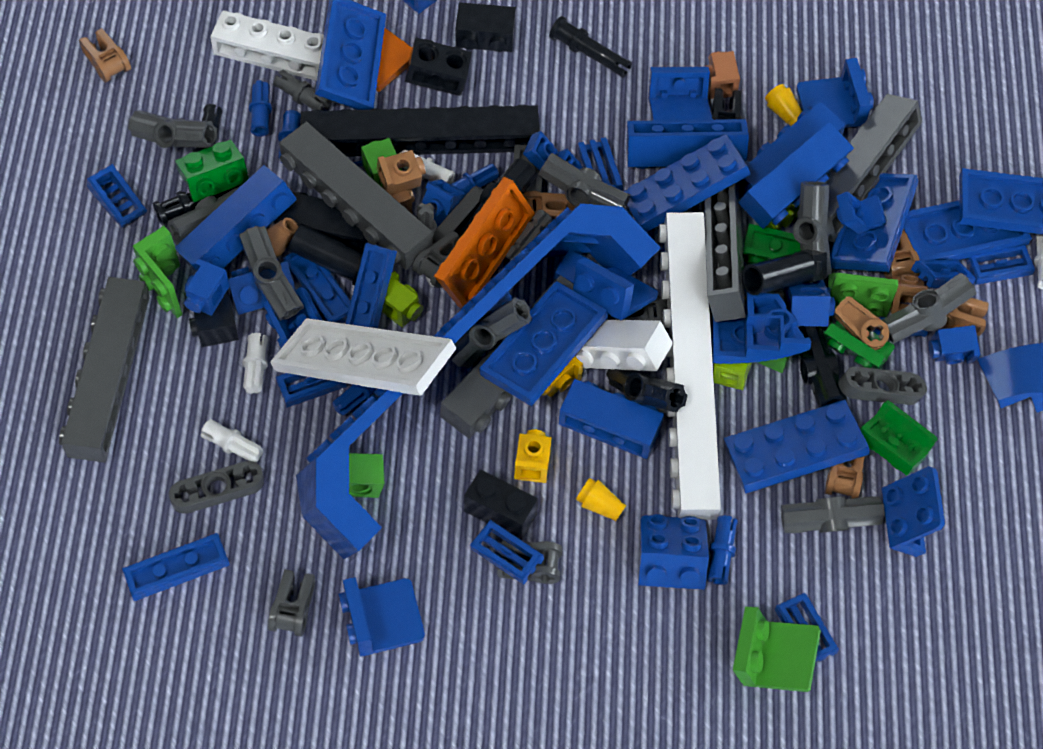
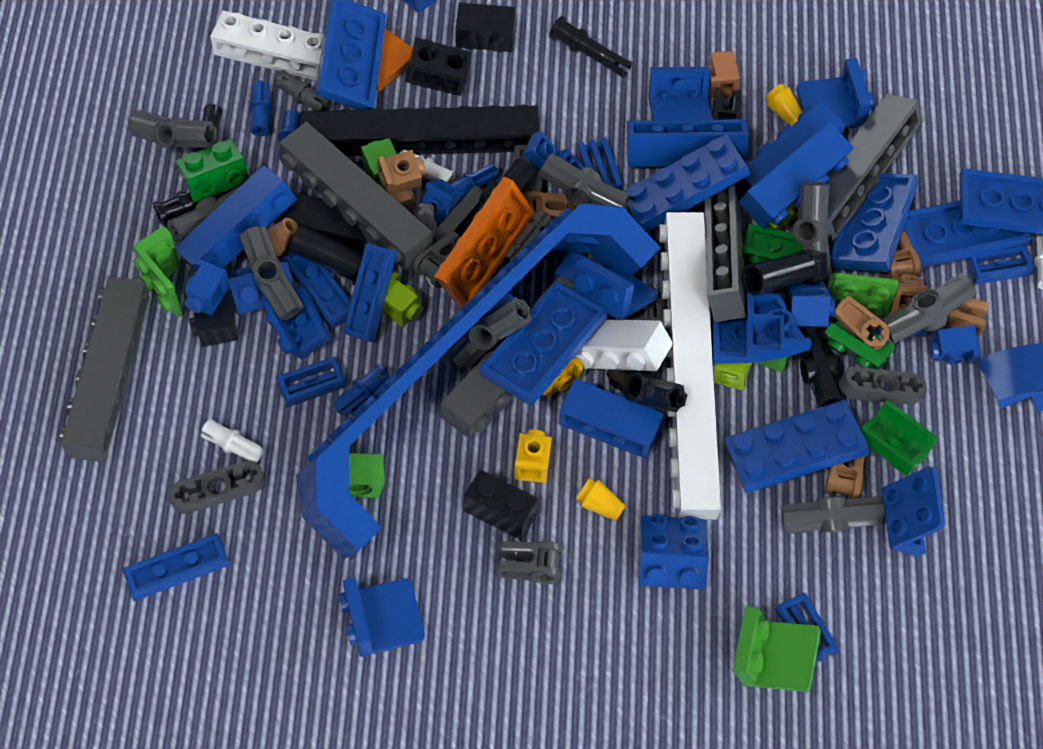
medium nougat piece [79,28,131,83] -> none
blue slope [87,164,147,228] -> none
white axle [242,333,268,394] -> none
dark grey piece [268,569,316,637] -> none
white plate [270,318,456,396] -> none
blue tile [470,520,544,585] -> none
blue pin [707,515,738,585] -> none
blue bracket [836,191,886,234] -> none
blue tile [911,260,976,288] -> none

